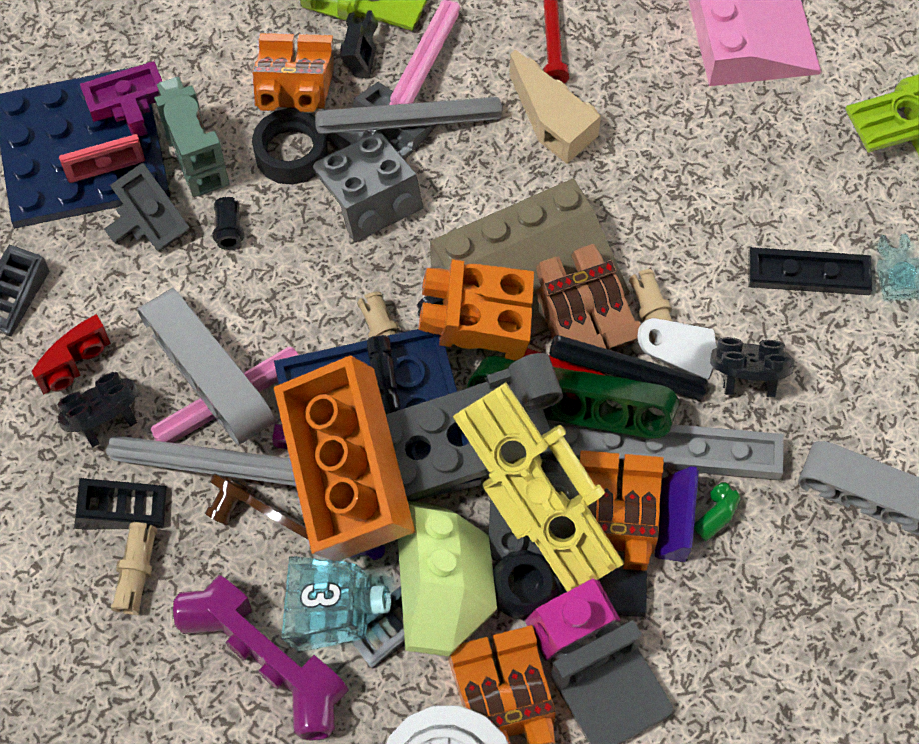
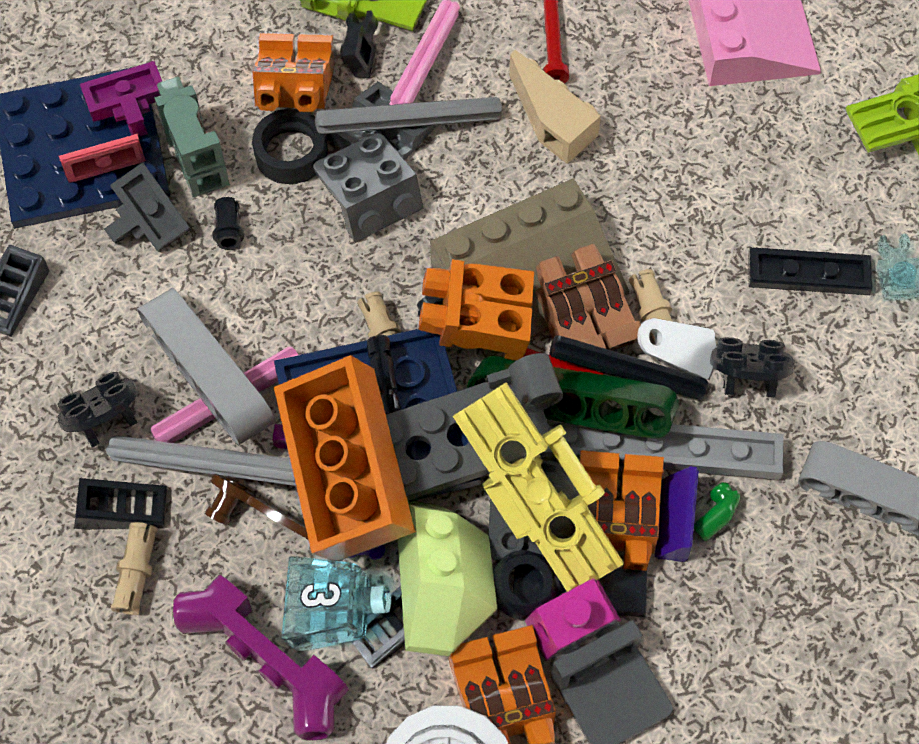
red slope [31,314,111,395] -> none

